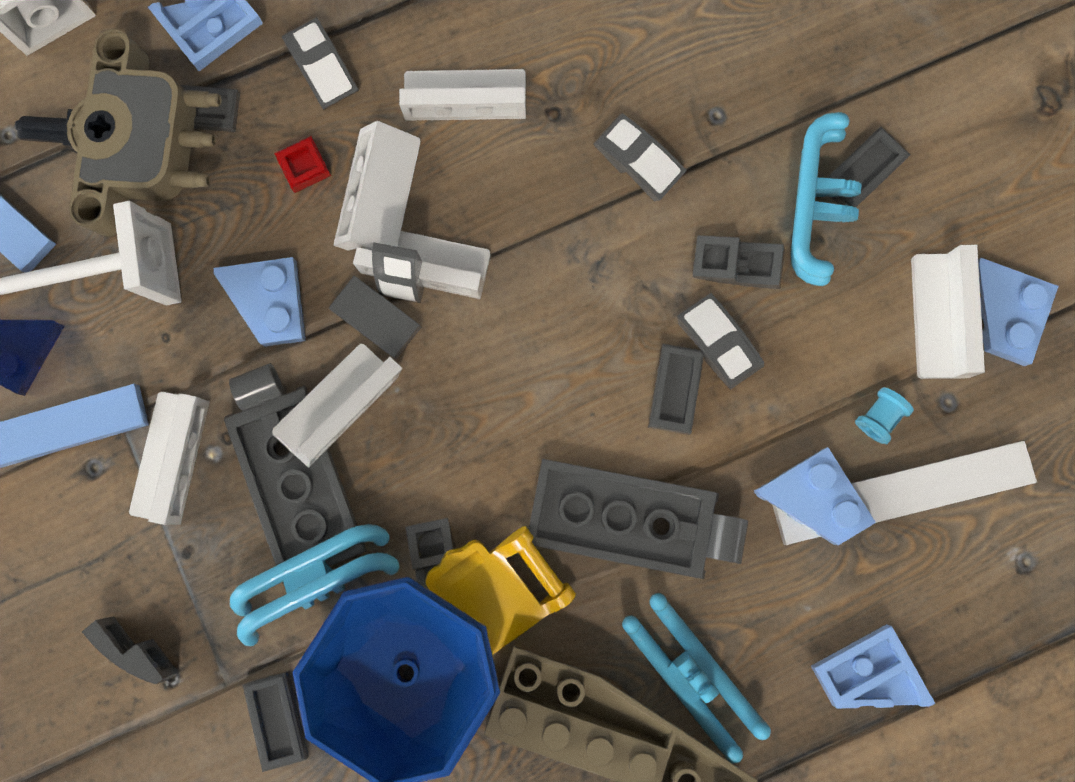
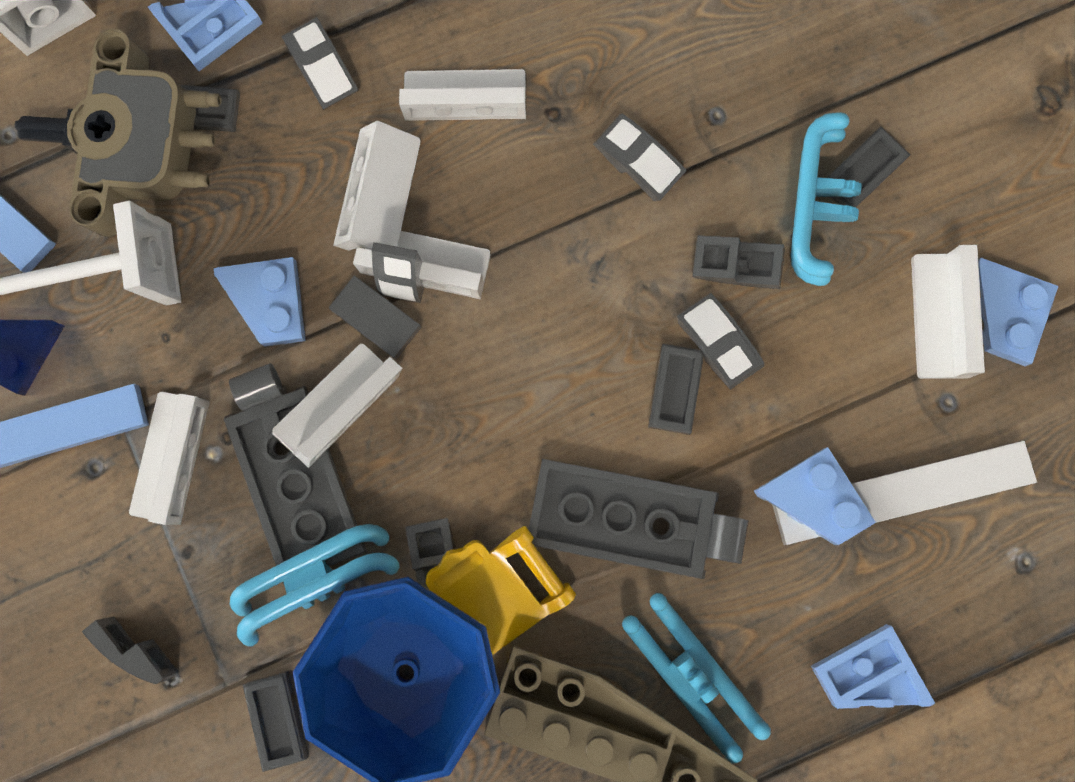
red tile [274,136,331,193] -> none
medium azure bush [855,387,914,444] -> none

